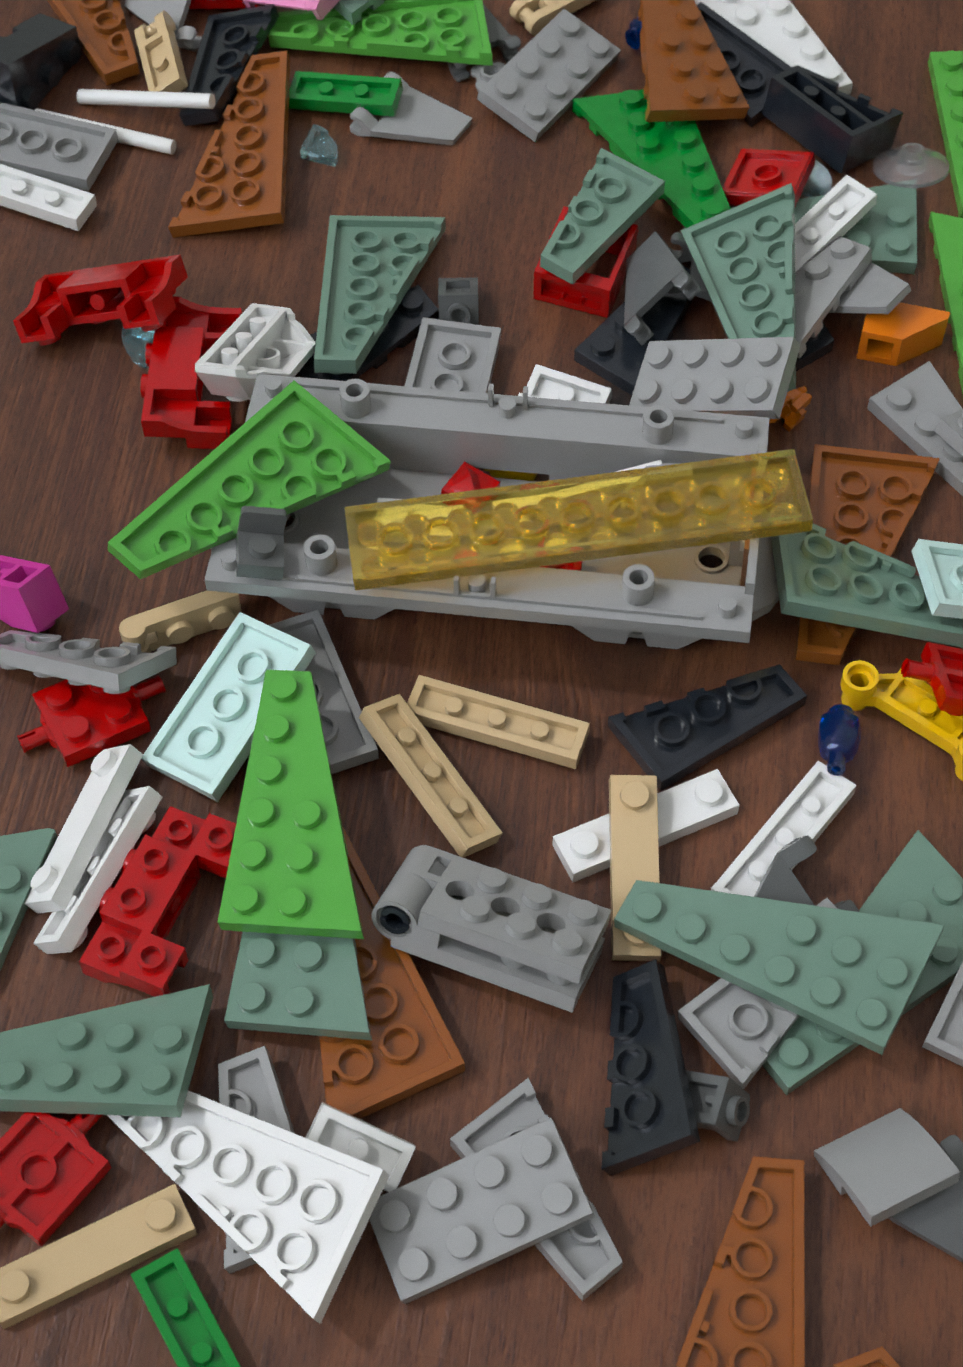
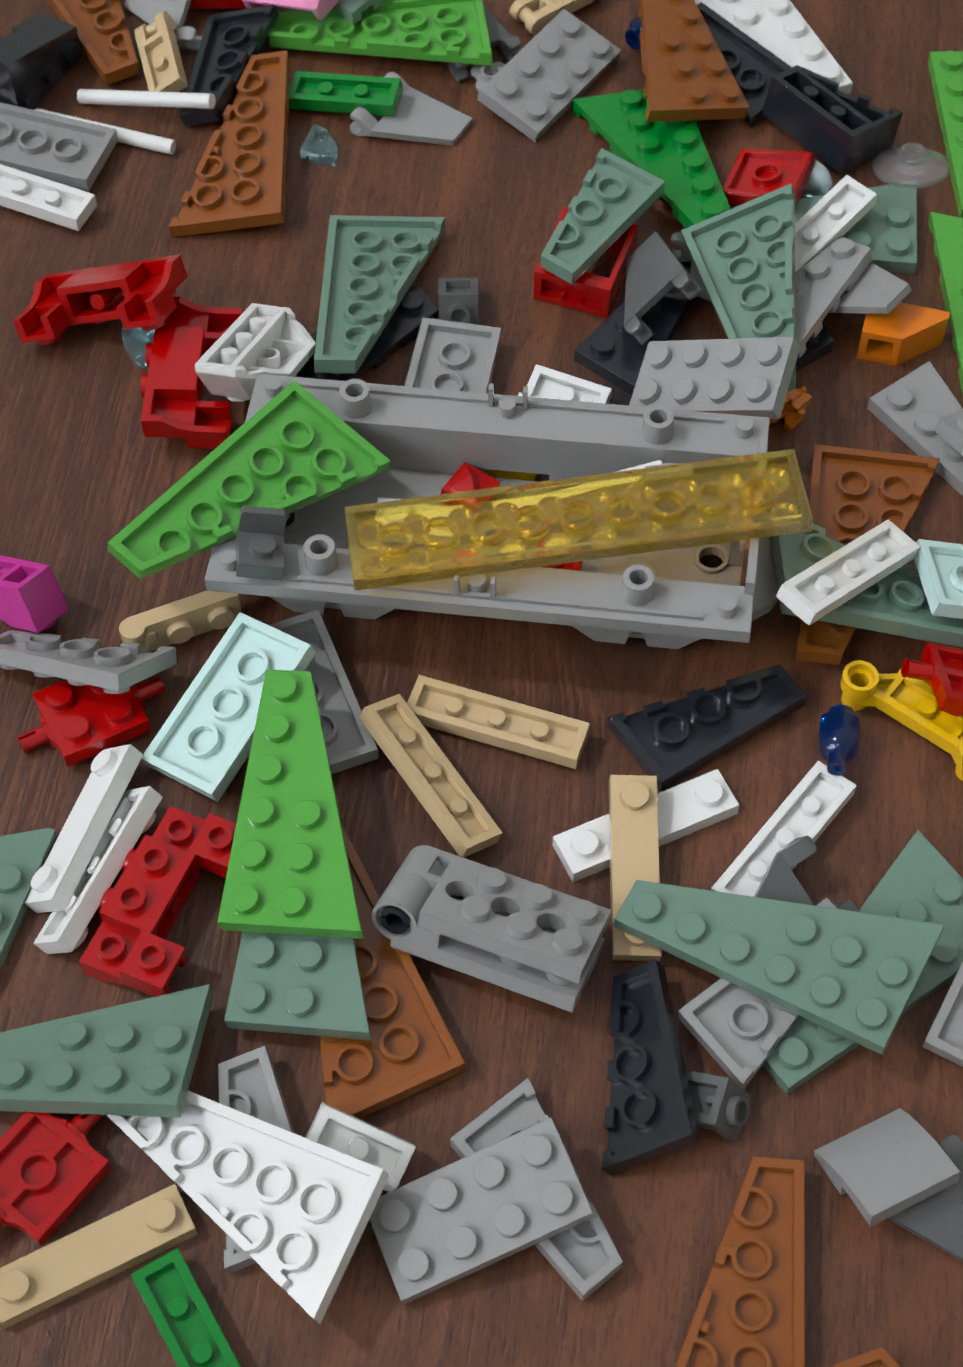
none -> white plate [776,519,921,625]

